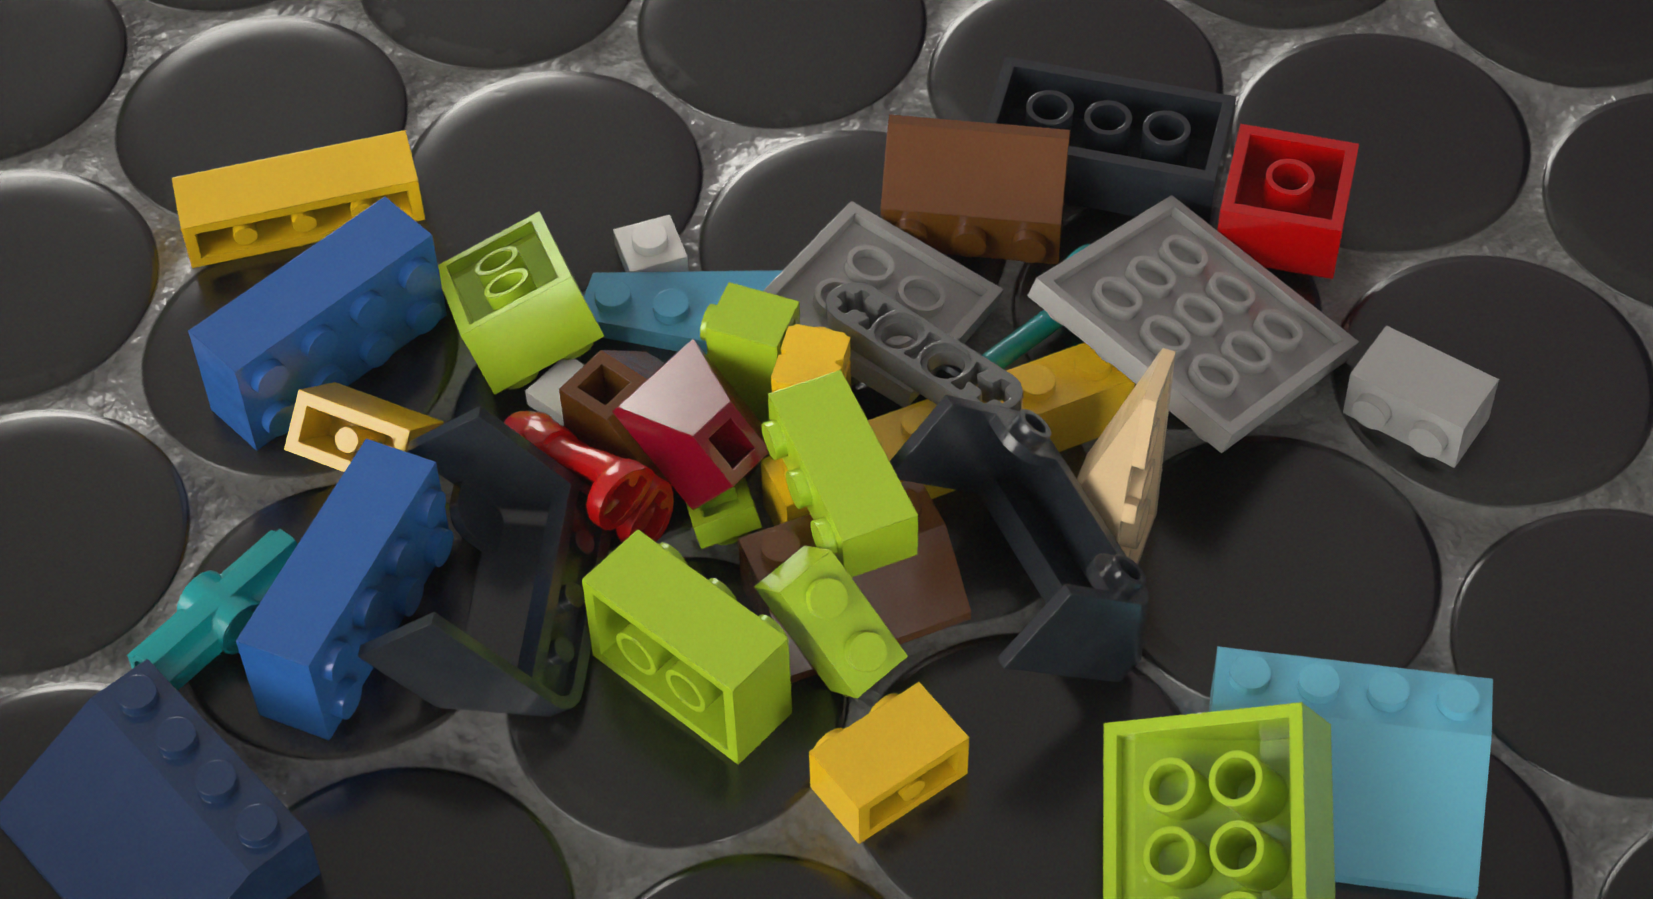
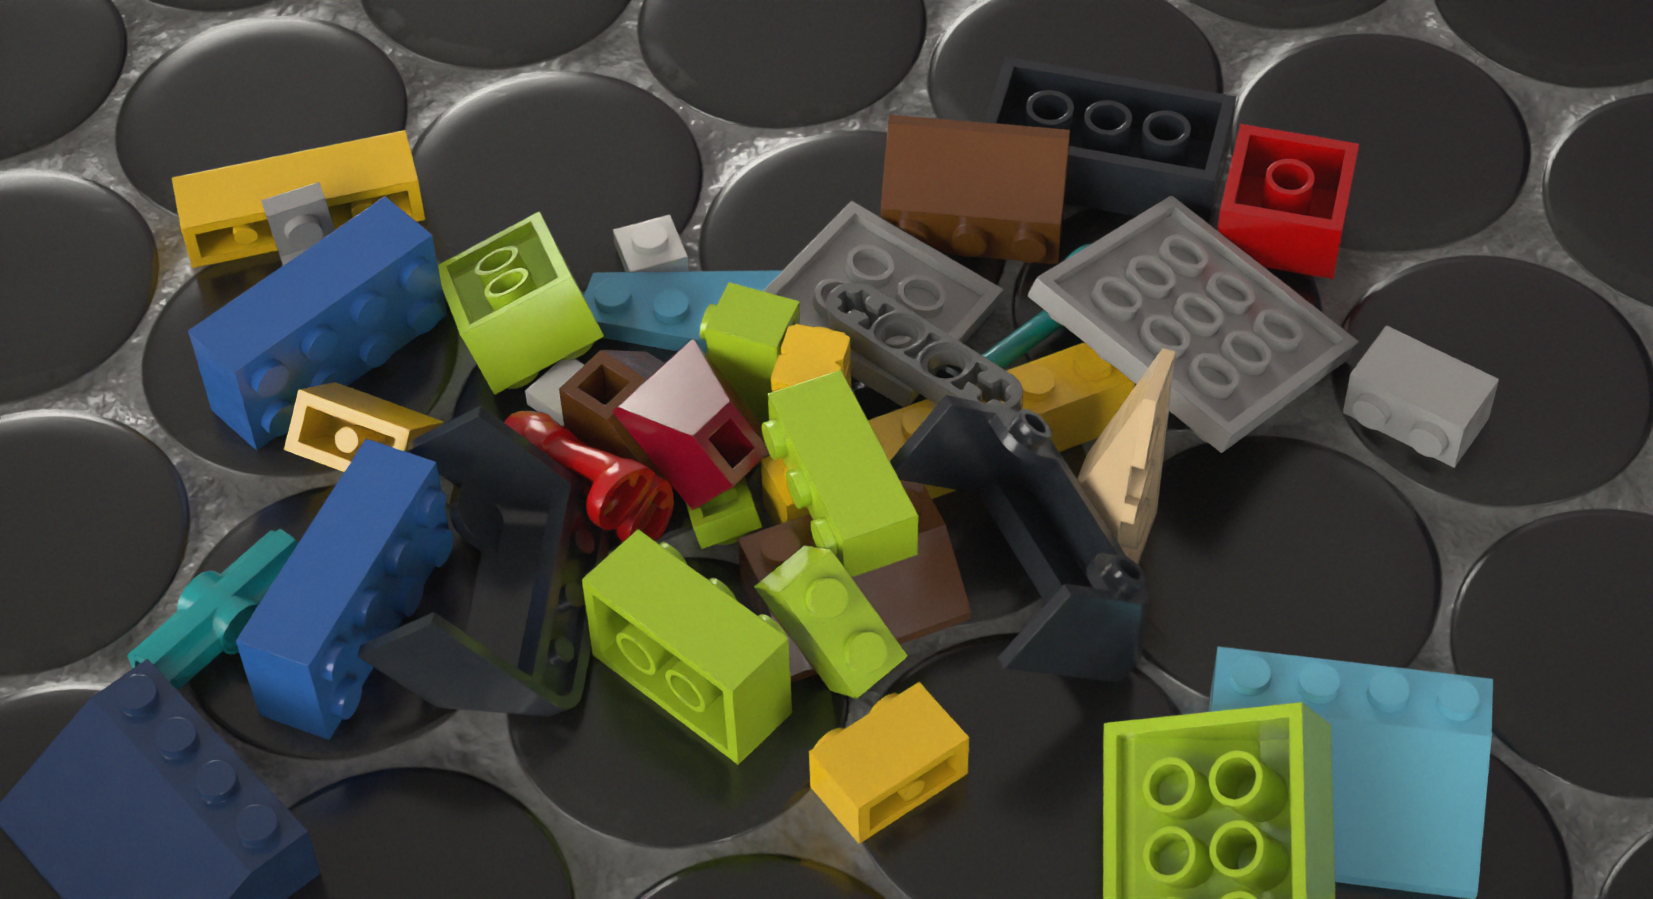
none -> light grey bracket [261,182,335,266]

